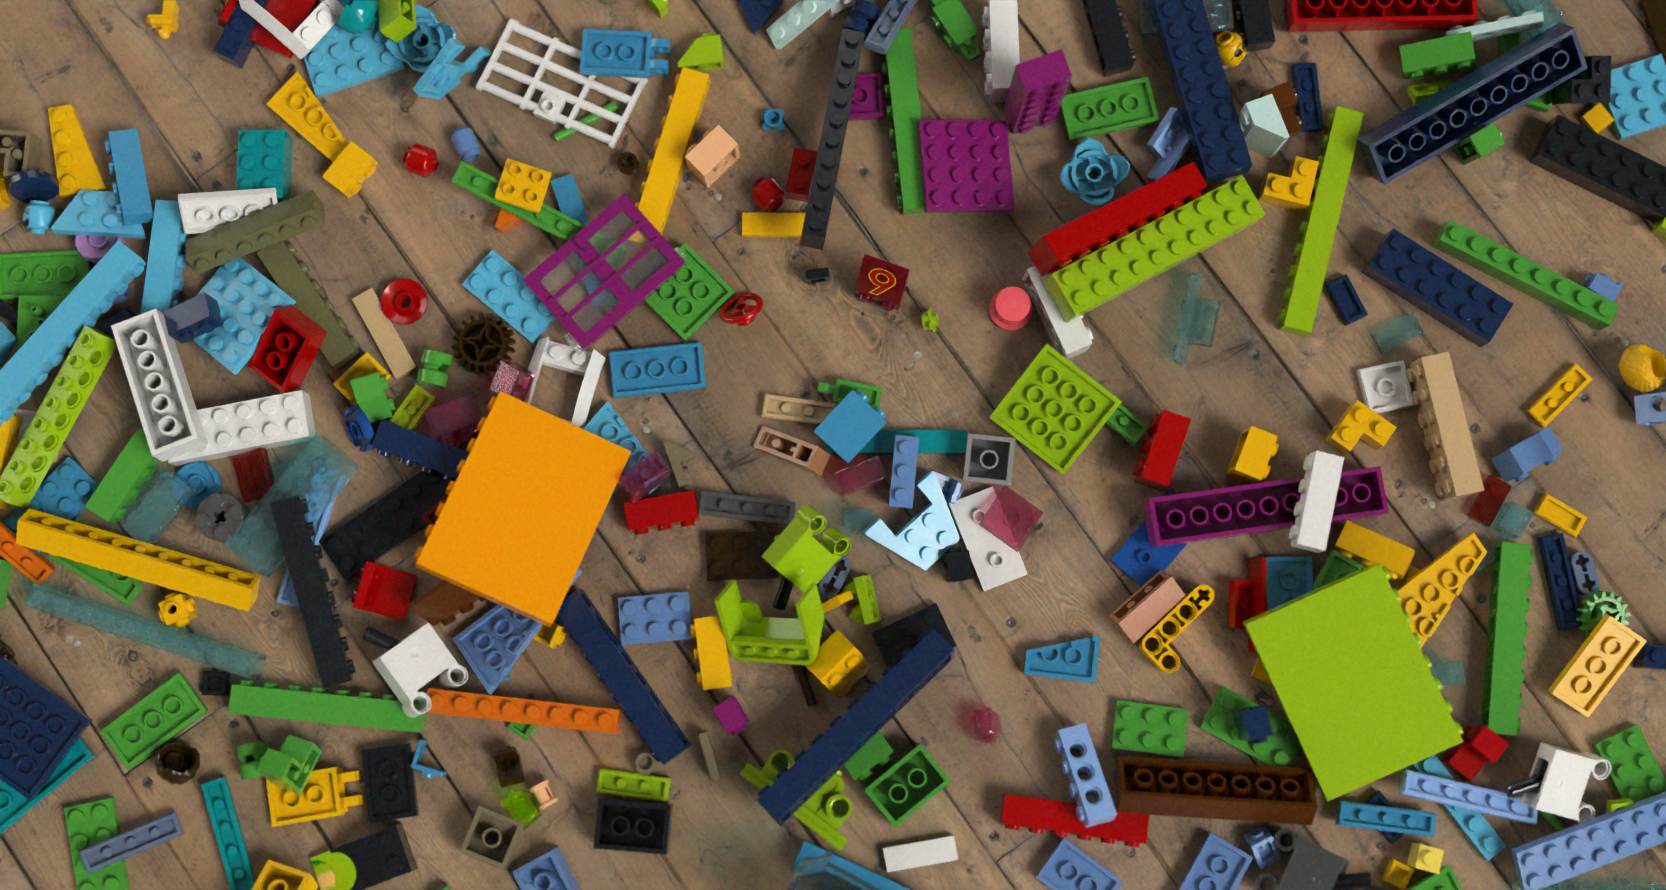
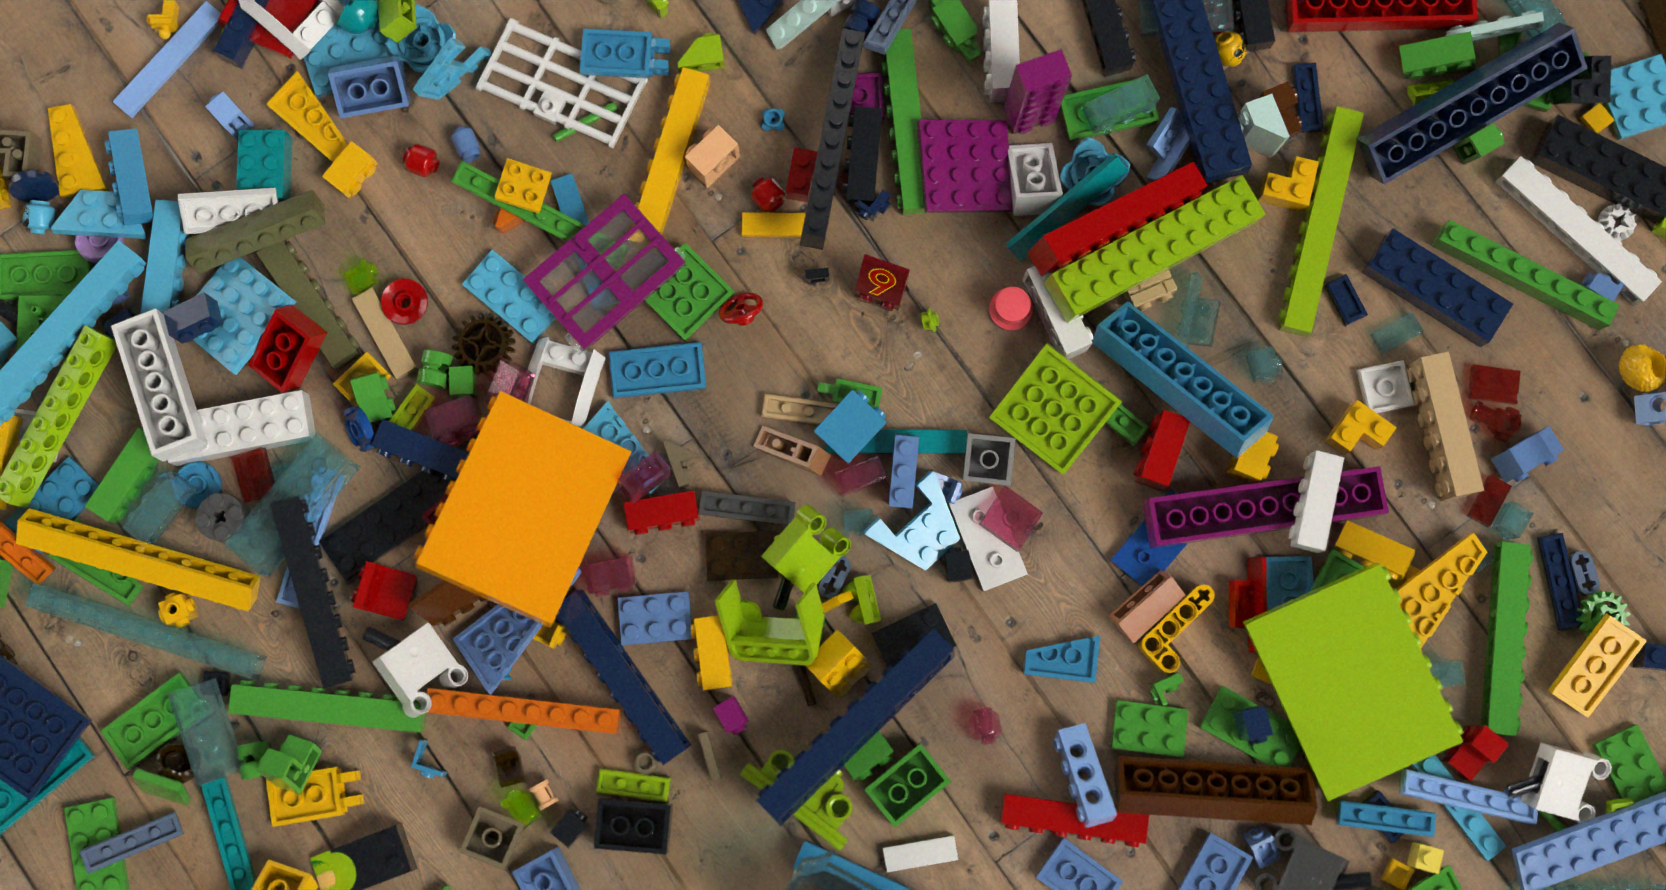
black plate [361,743,419,823] -> none
dark brown bush [617,152,639,175] -> none
yellow tile [1525,363,1593,428] -> none
yellow tile [1532,493,1588,538] -> none
none -> light blue tile [113,1,221,118]
none -> bright green tile [132,769,191,806]
none -> clear light blue plate [168,678,243,786]
none -> light blue brick [205,92,254,140]
none -> medium blue brick [328,55,411,119]
none -> clear neon green bracket [343,258,380,295]
none -> bright green brick [449,366,477,402]
none -> black brick [550,808,590,848]
none -> clear pink brick [584,556,638,597]
none -> black brick [842,106,883,204]
none -> dark blue bracket [855,189,891,221]
none -> teal tile [1005,153,1128,261]
none -> white slope [1008,143,1063,216]
none -> clear light blue brick [1082,74,1160,134]
none -> dark azure brick [1092,302,1274,458]
none -> tan brick [1123,270,1177,312]
none -> bright green bracket [1149,672,1184,706]
none -> clear light blue brick [1246,346,1282,384]
none -> clear red plate [1468,365,1521,405]
none -> clear red connector [1469,401,1522,442]
none -> white brick [1495,156,1662,306]
none -> white gear [1598,204,1637,241]

